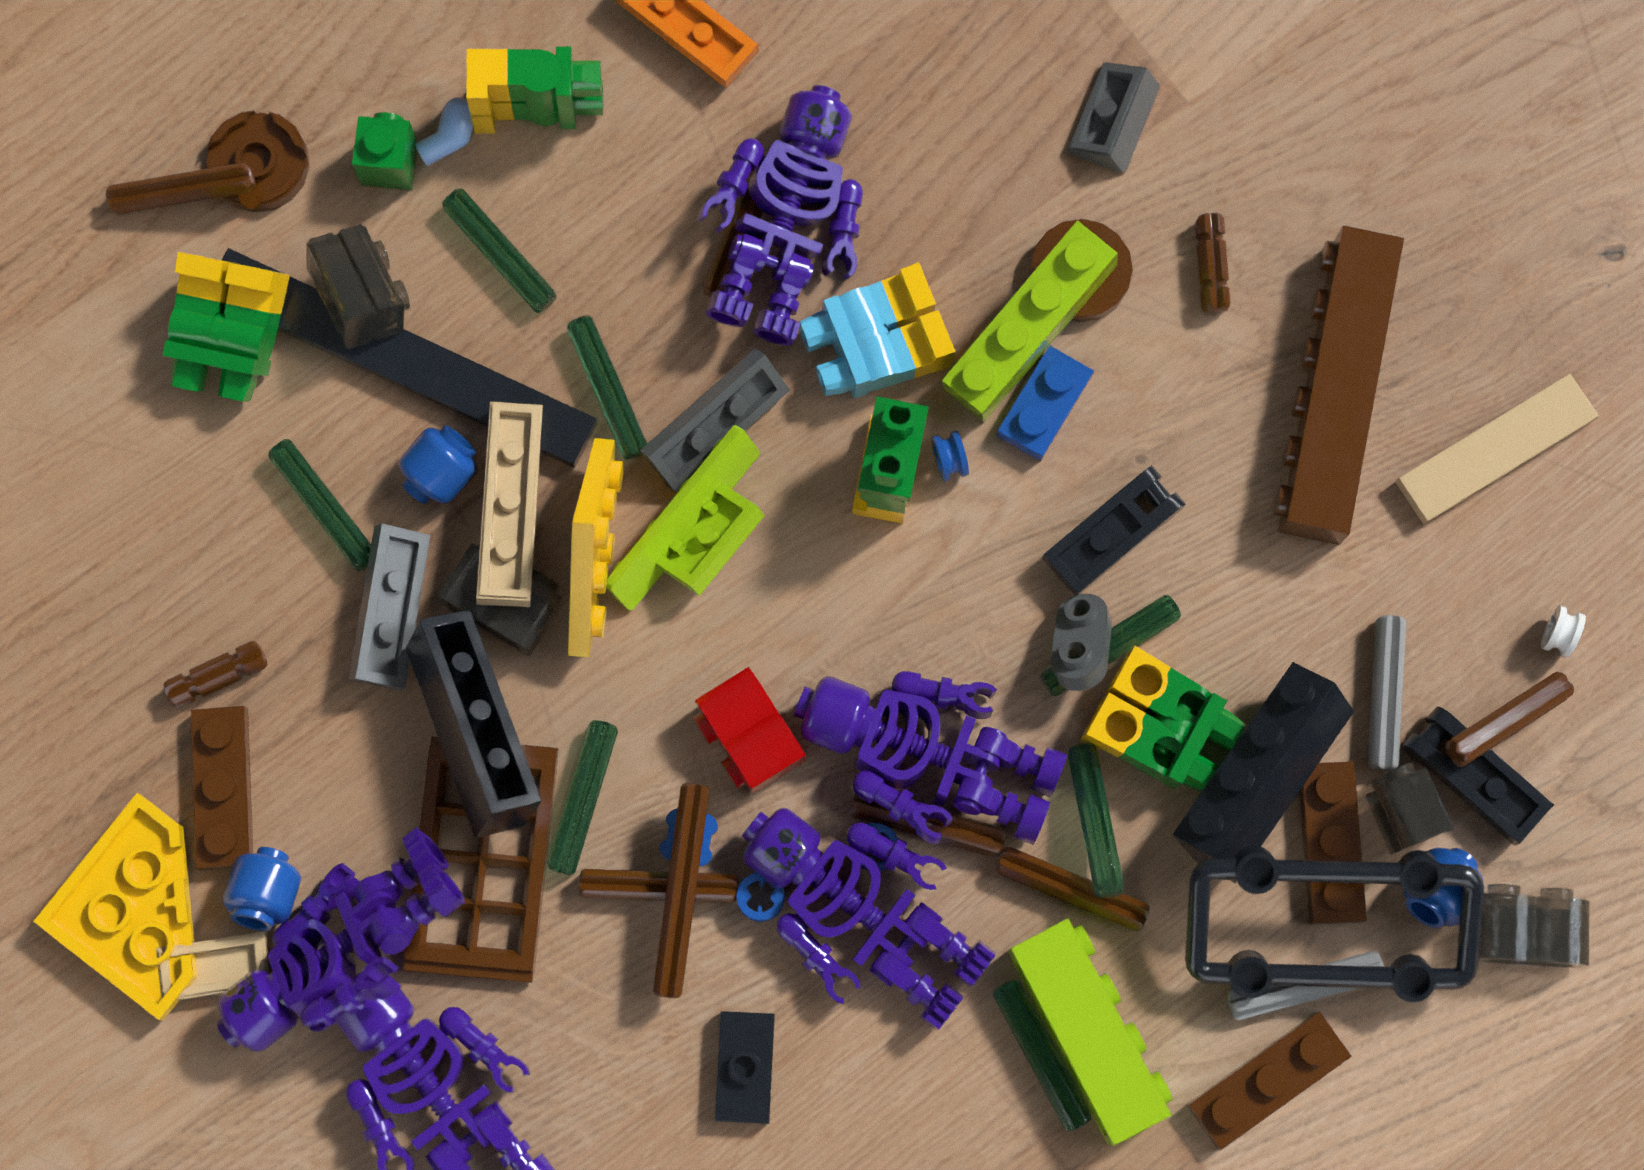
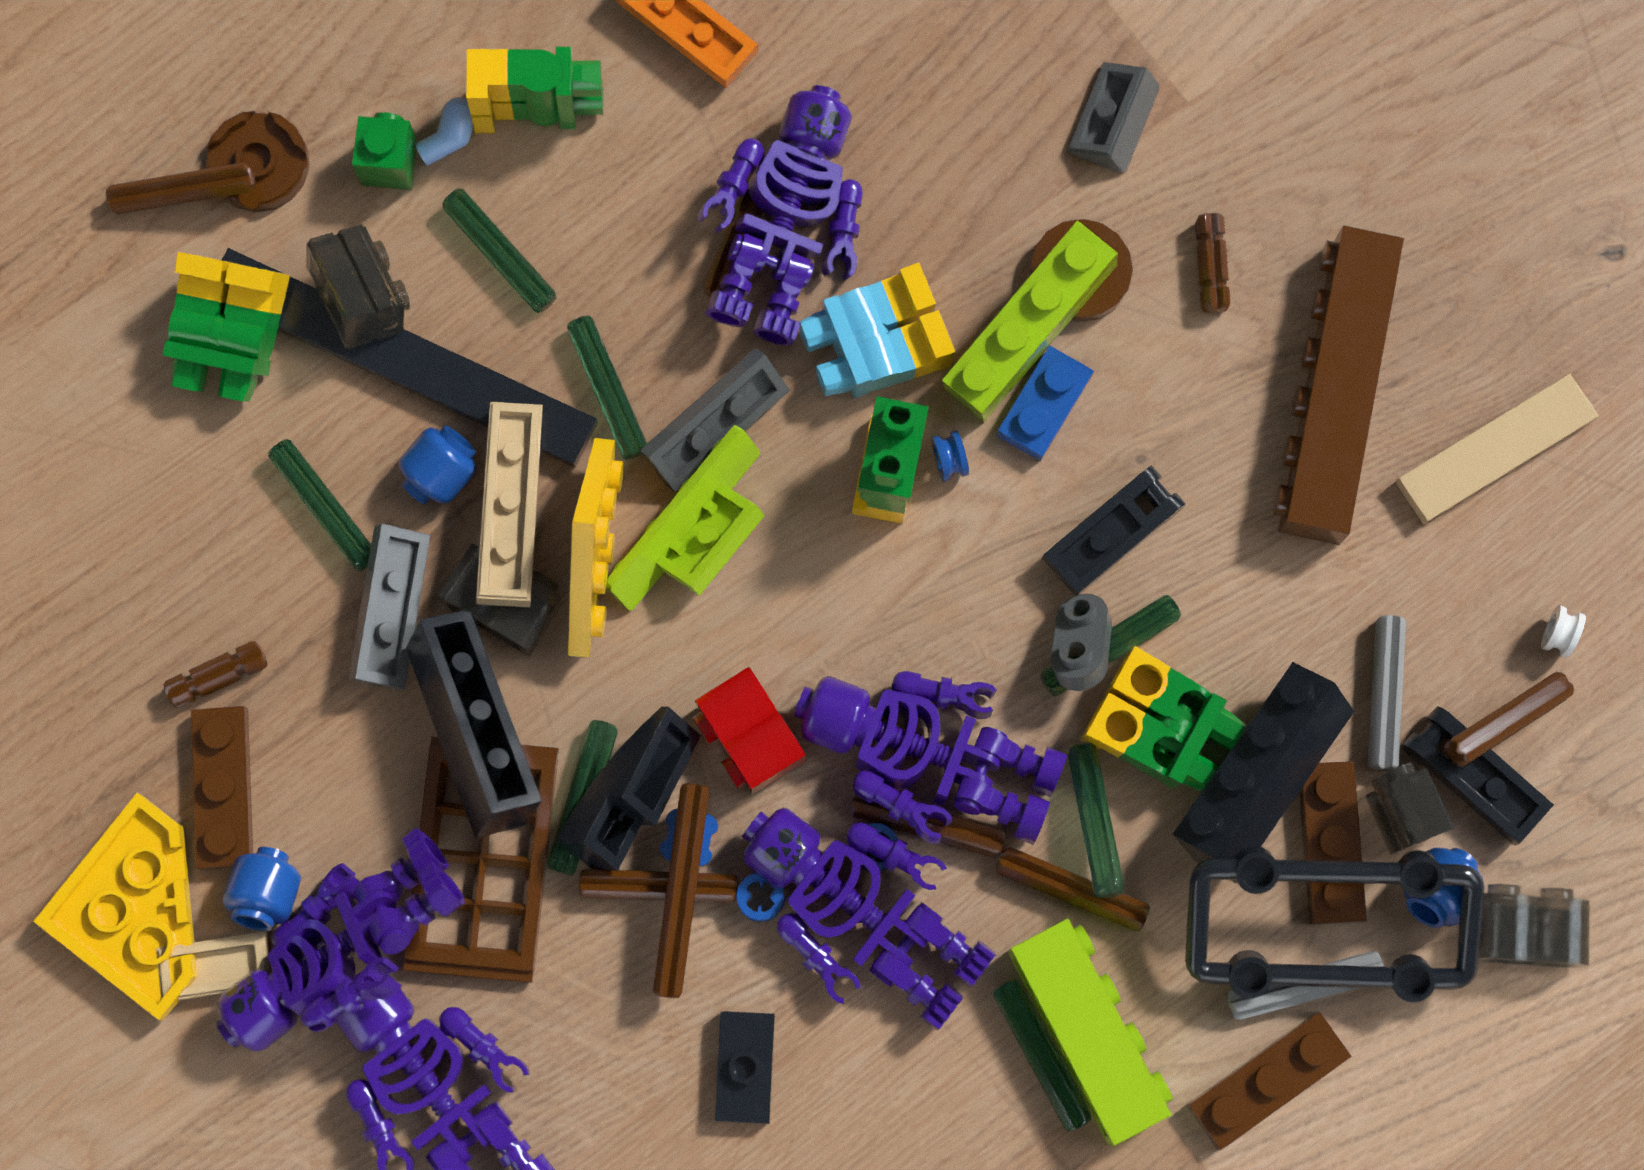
none -> black slope [557,706,701,871]

